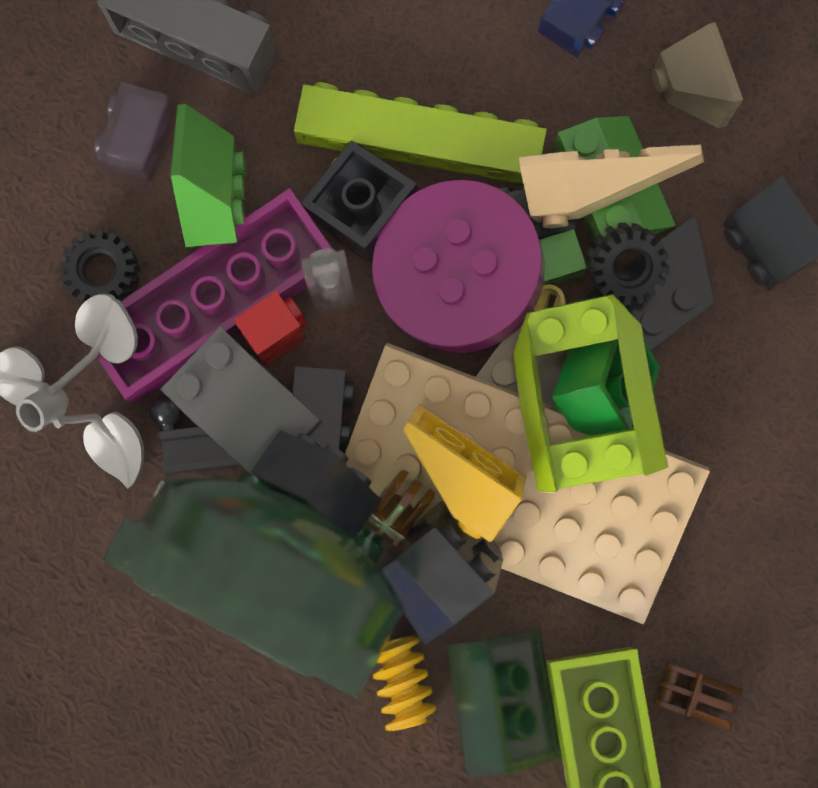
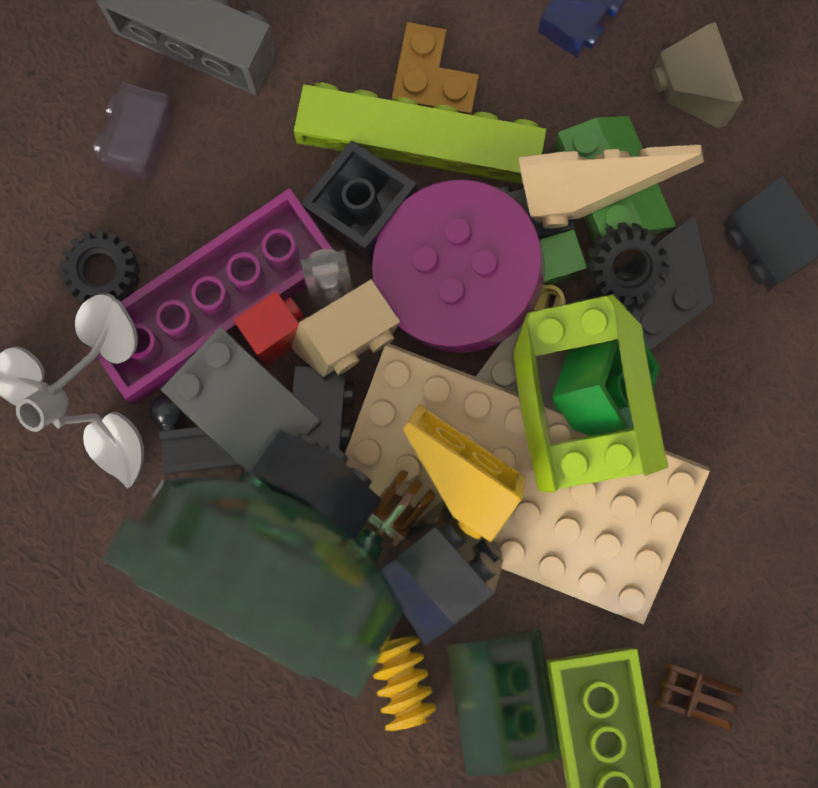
bright green slope [171,104,246,247] -> none
none -> tan slope [291,280,400,377]
none -> pearl gold plate [392,22,479,115]

